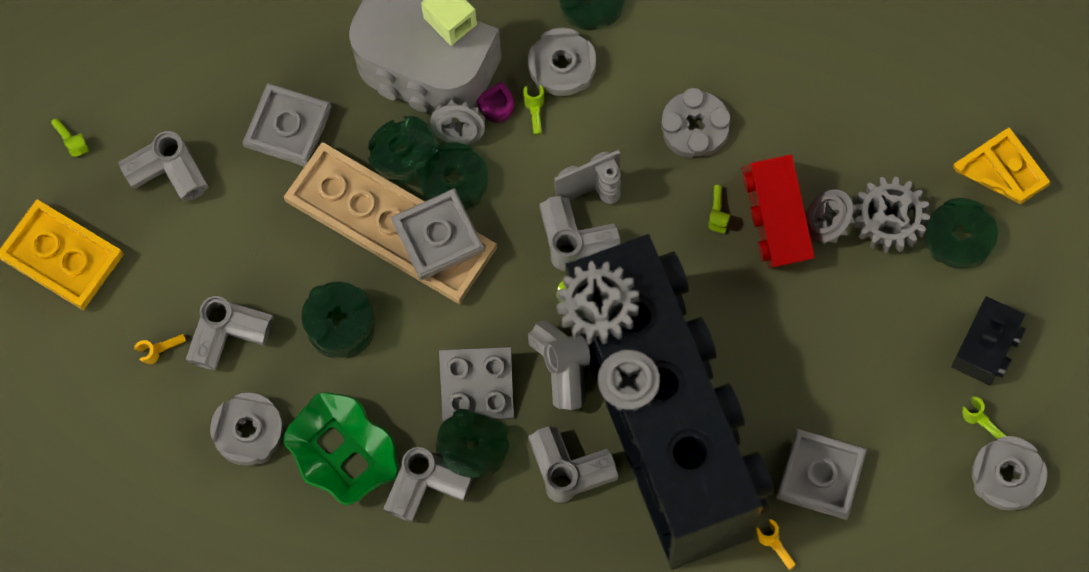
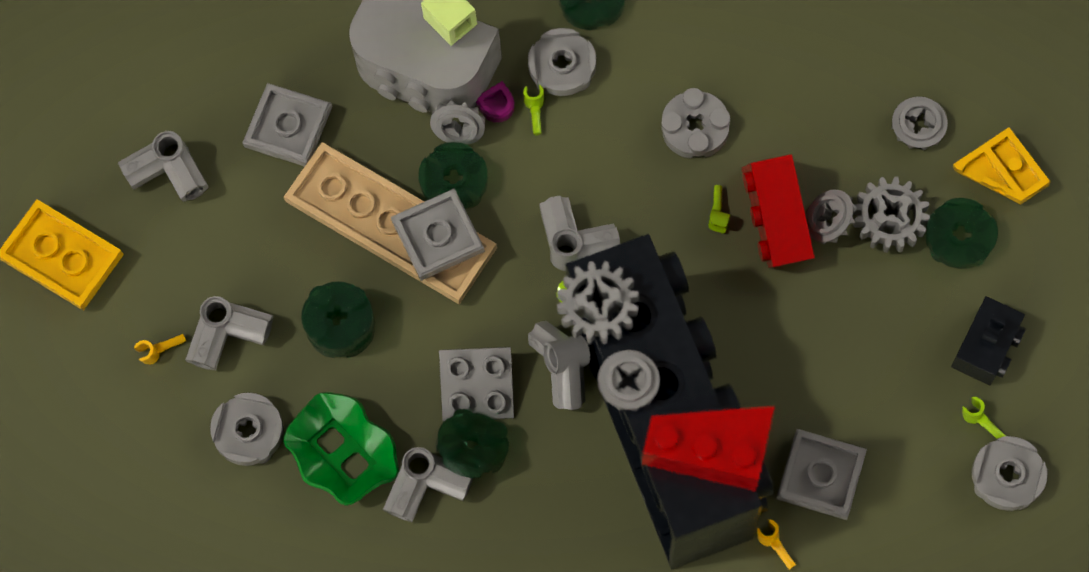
lime hand [51,118,89,157] -> none
clear green plate [368,116,438,183] -> none
light grey piece [528,426,618,503] -> none
light grey hinge [554,150,621,204] -> none
none -> red wedge [642,406,775,491]
none -> light grey gear [892,97,948,150]

